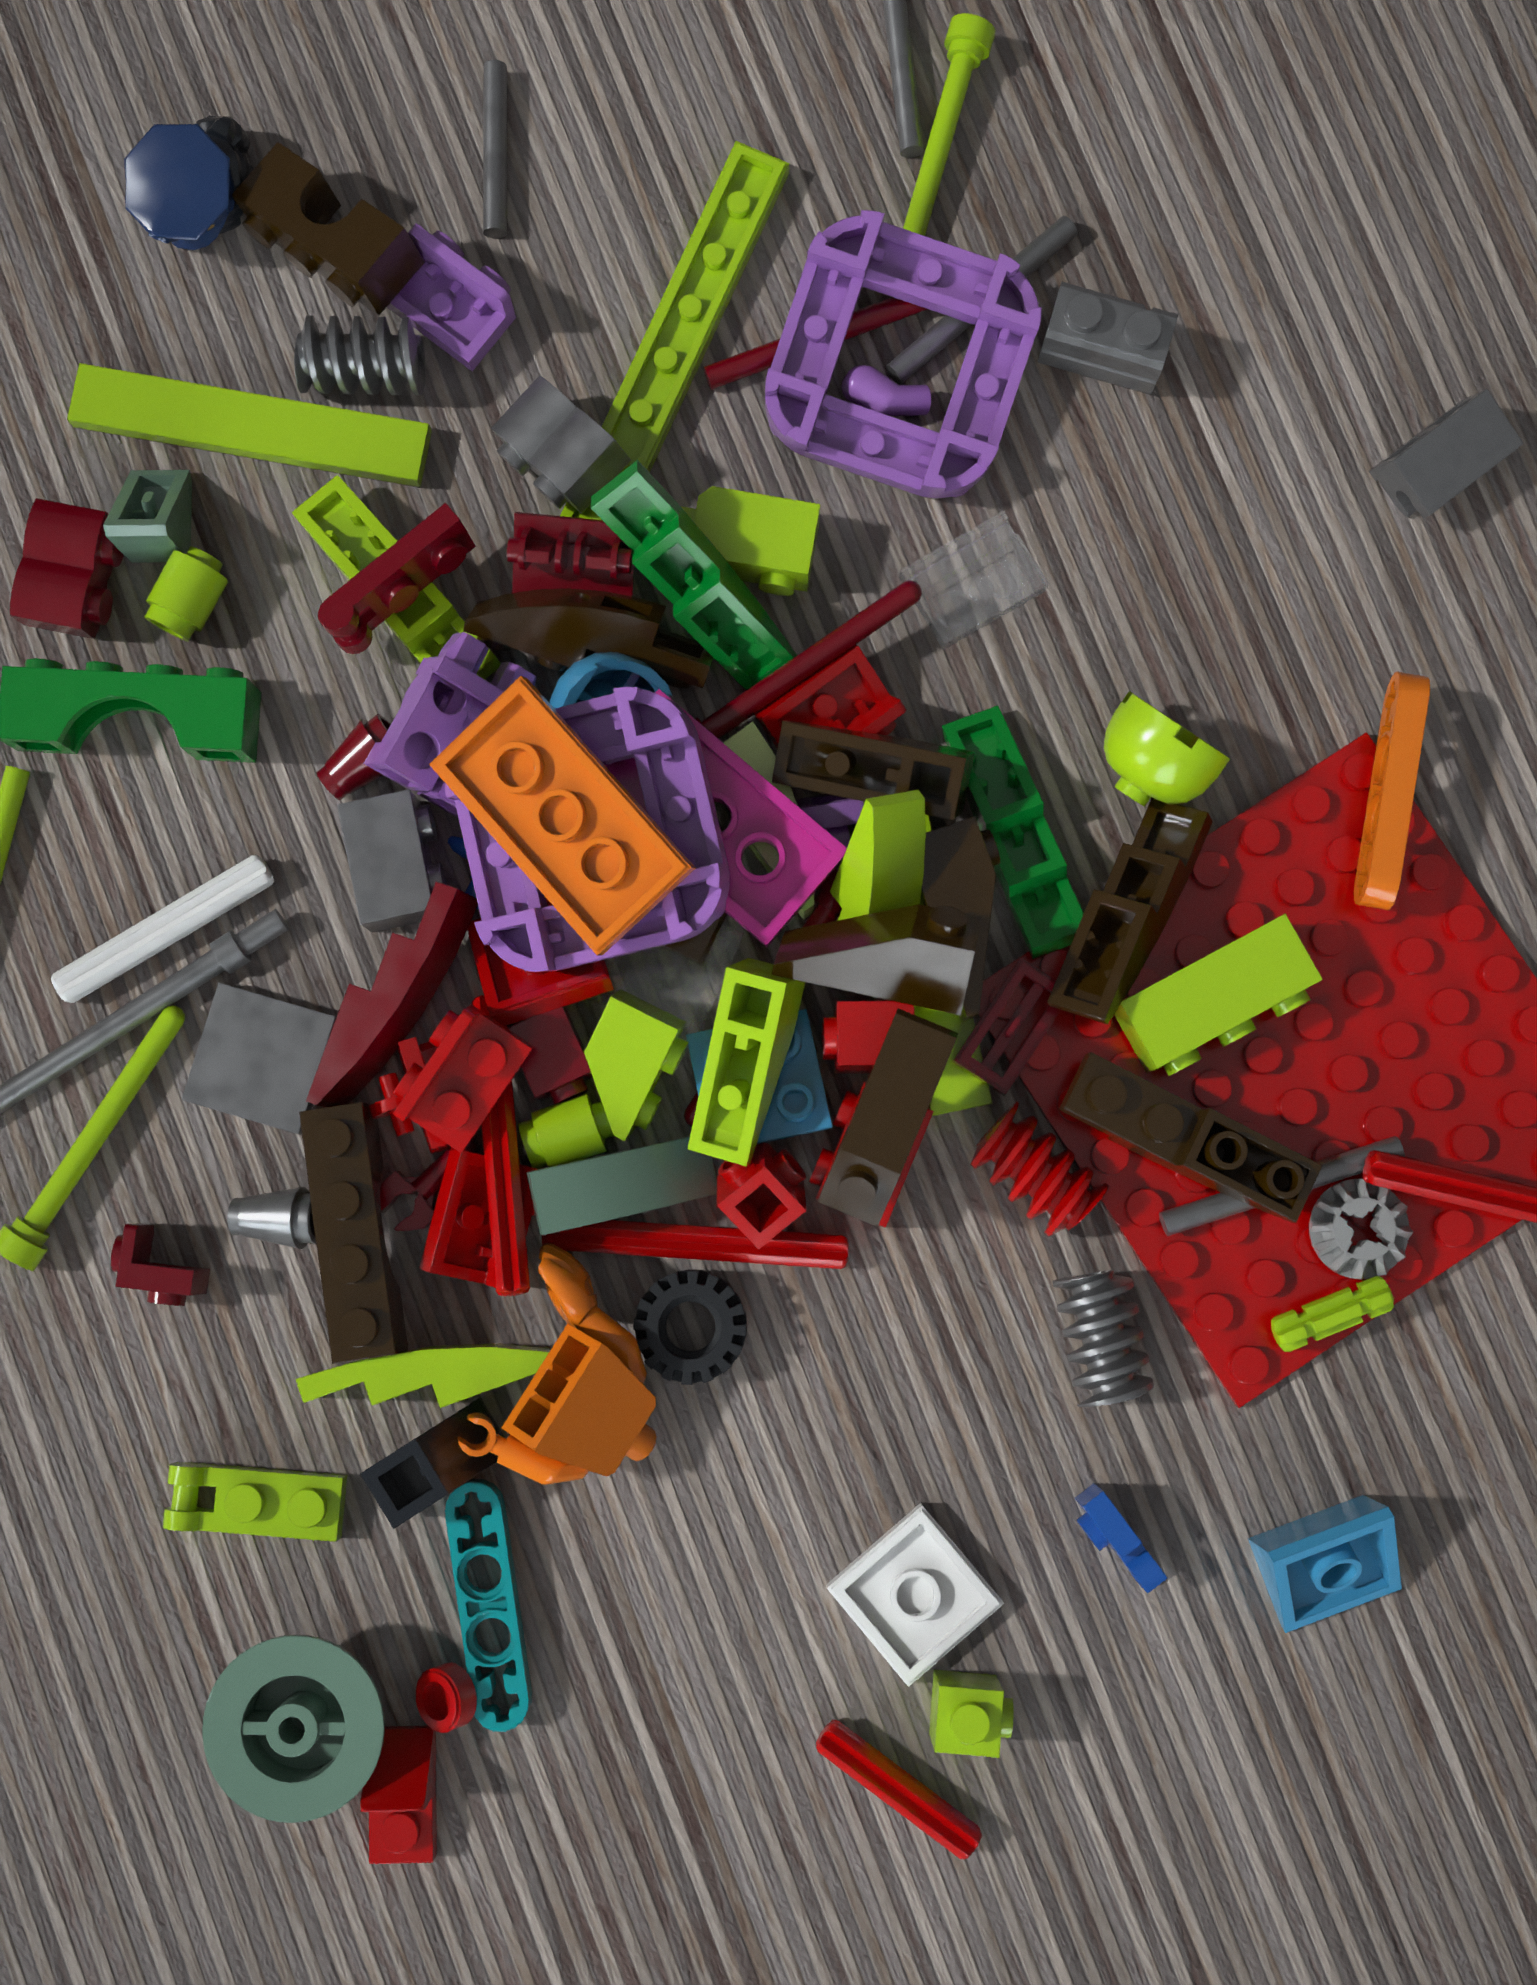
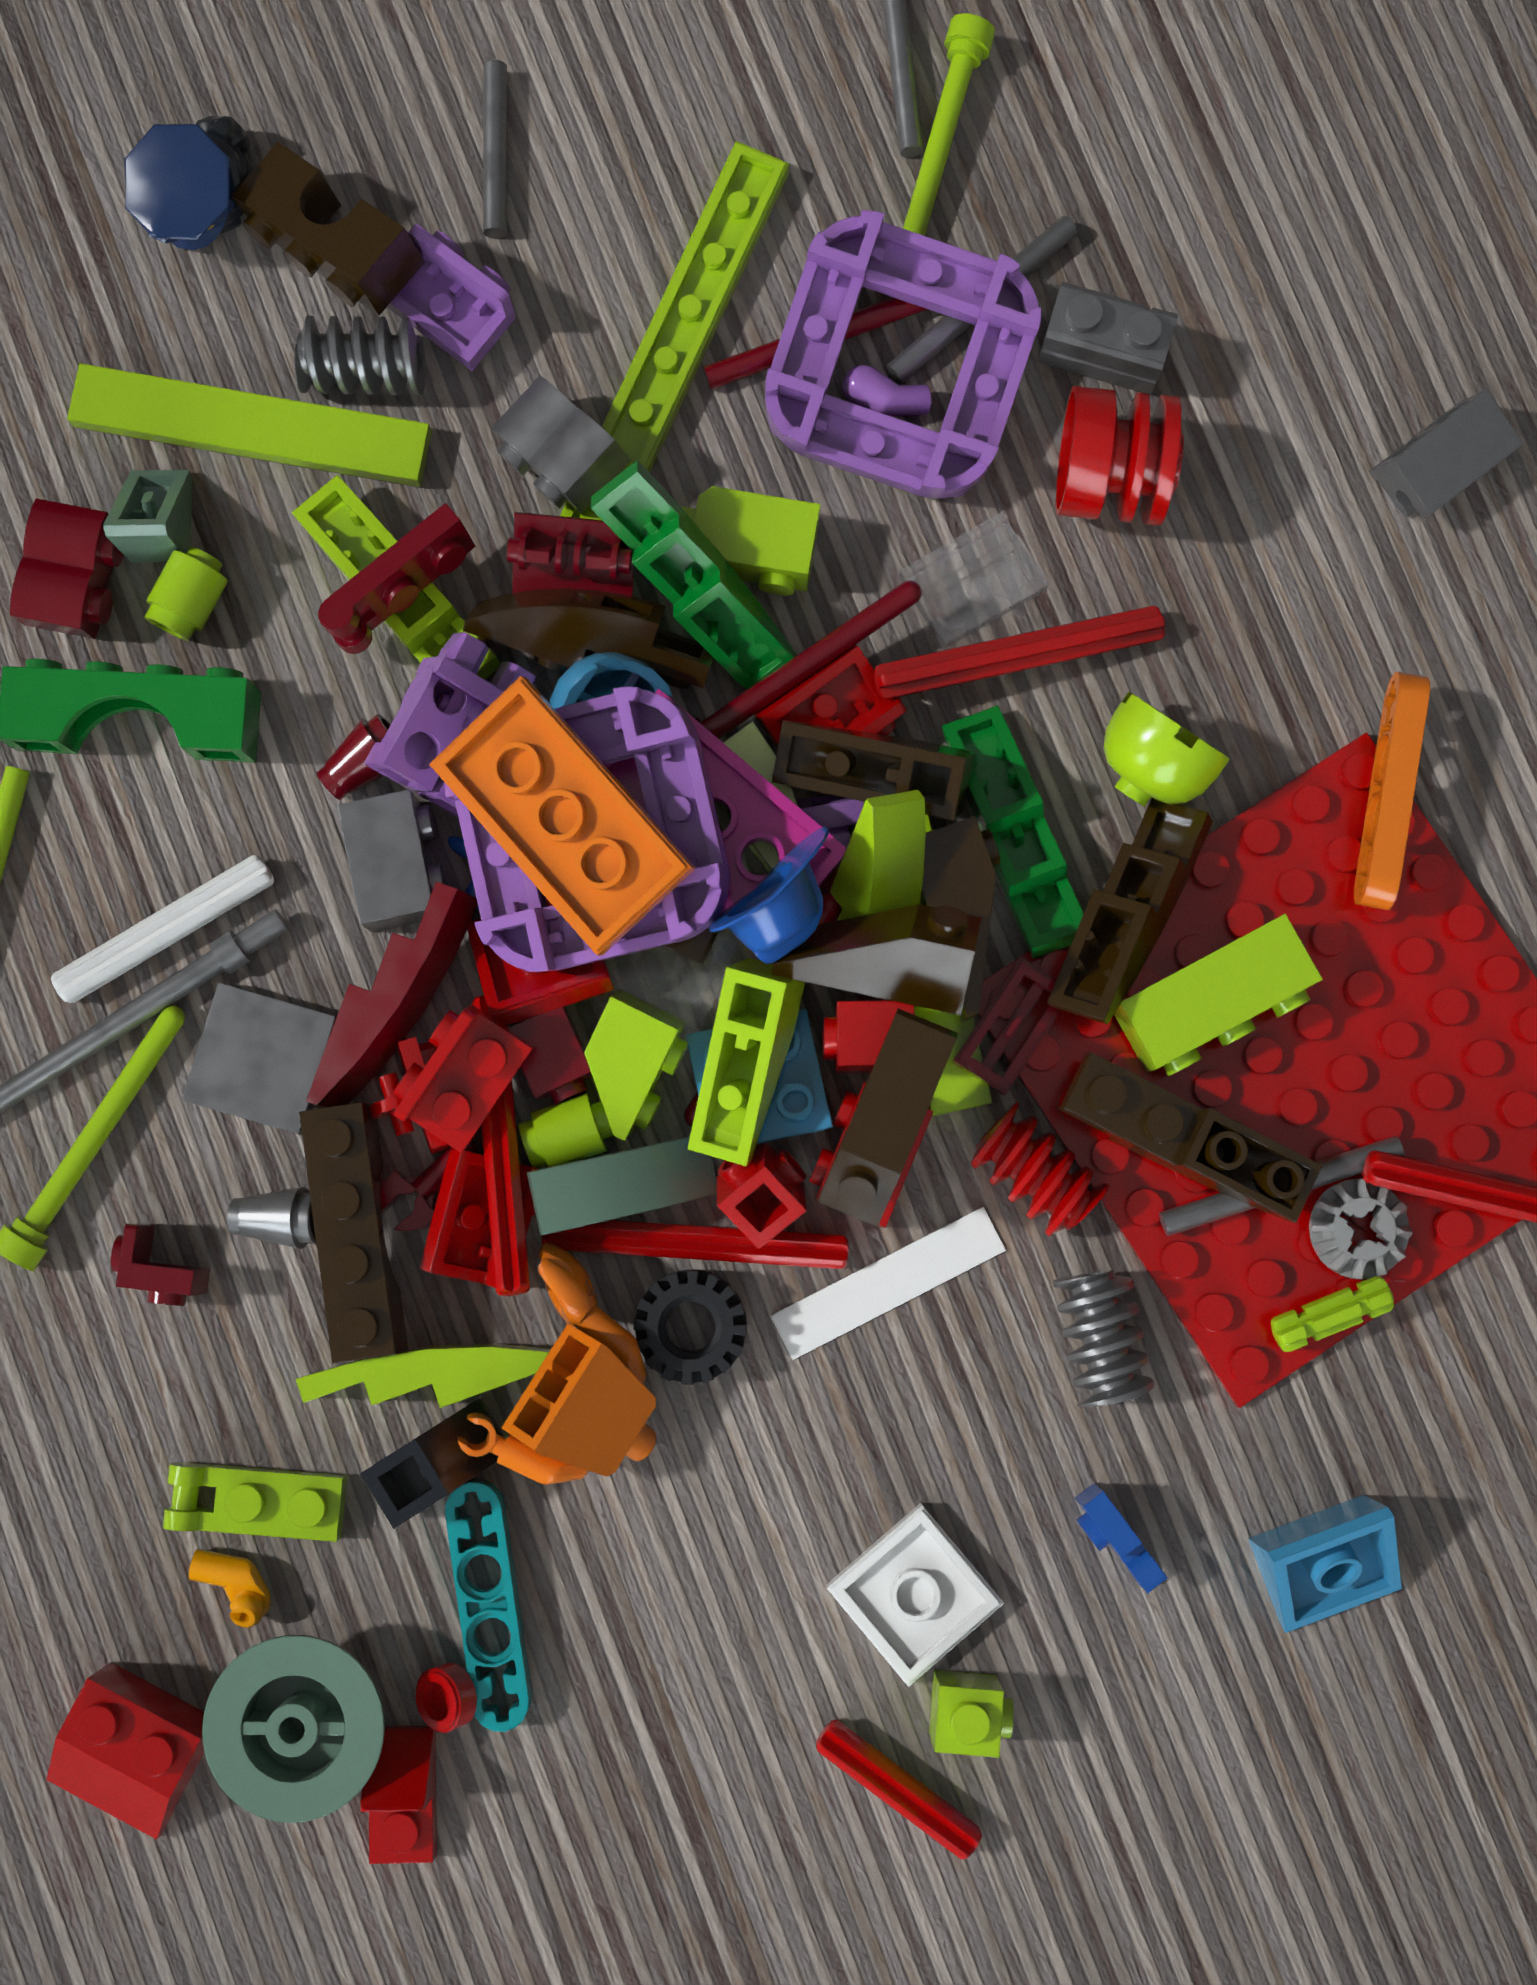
none -> red slope [46,1662,204,1840]
none -> light orange arm [189,1549,271,1628]
none -> blue piece [709,827,830,964]
none -> white sticker [771,1207,1006,1360]
none -> red axle [874,606,1166,700]
none -> red wheel [1055,386,1184,526]

